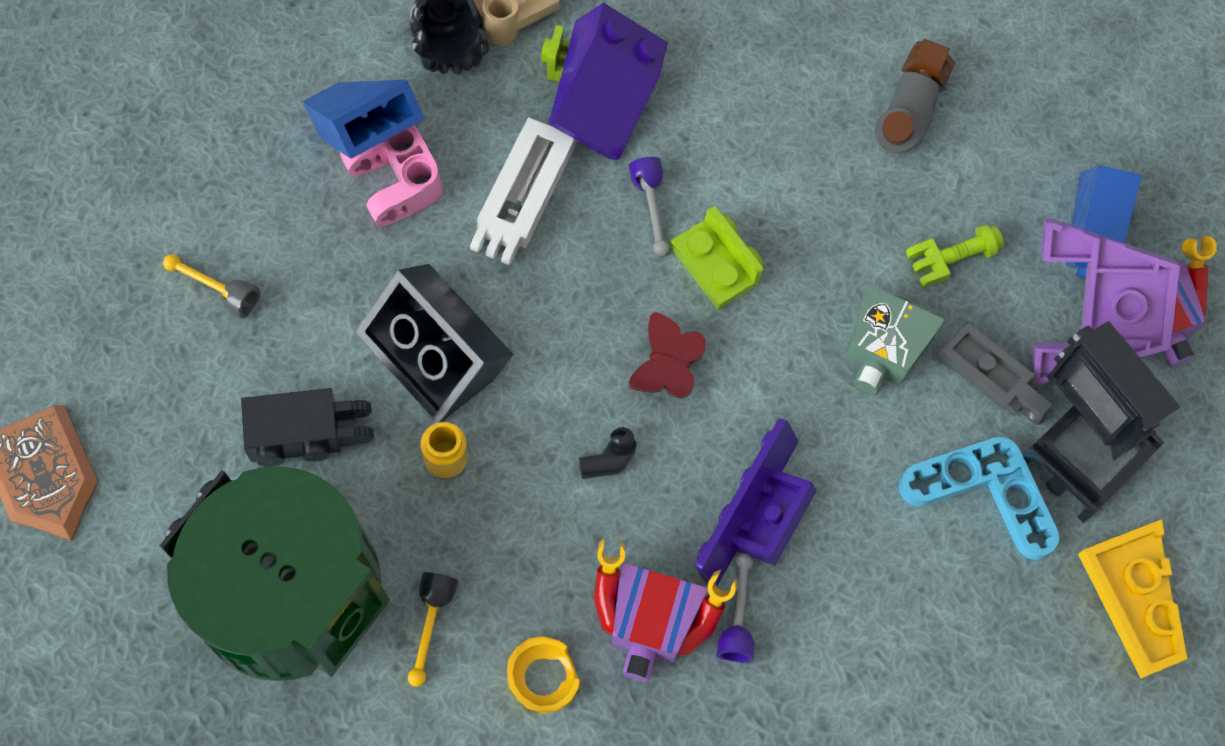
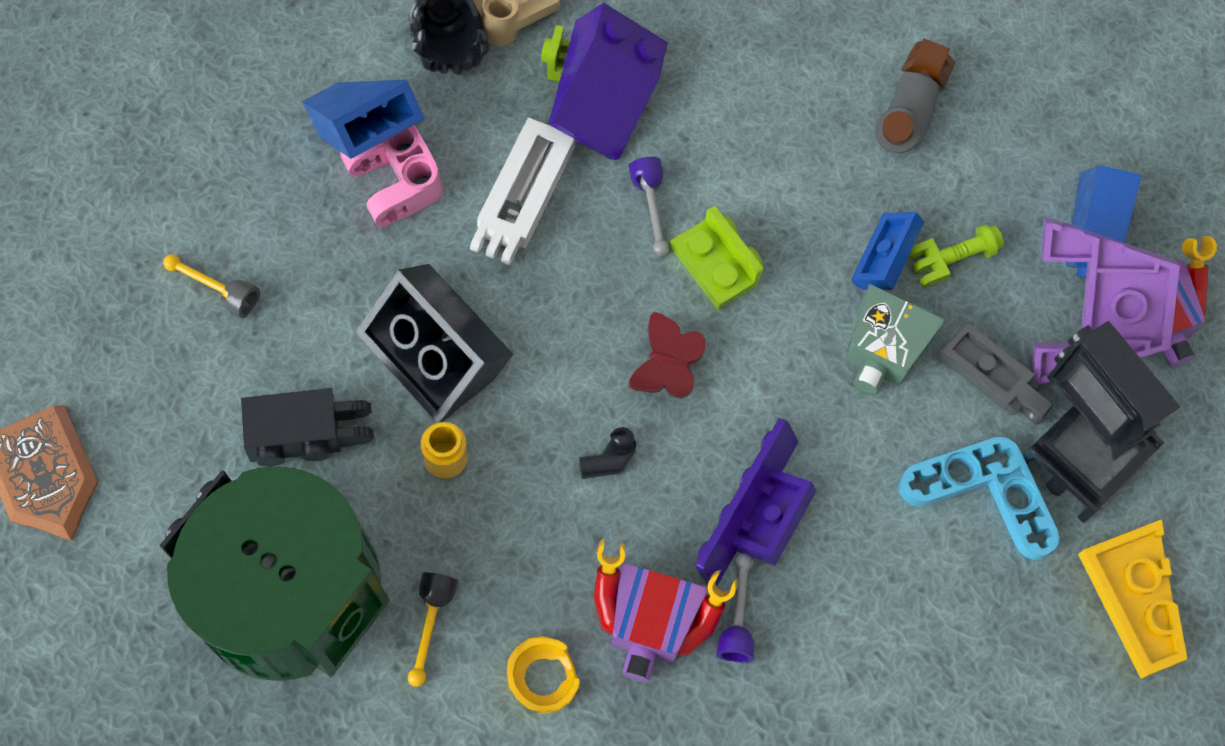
none -> blue plate [851,212,924,290]

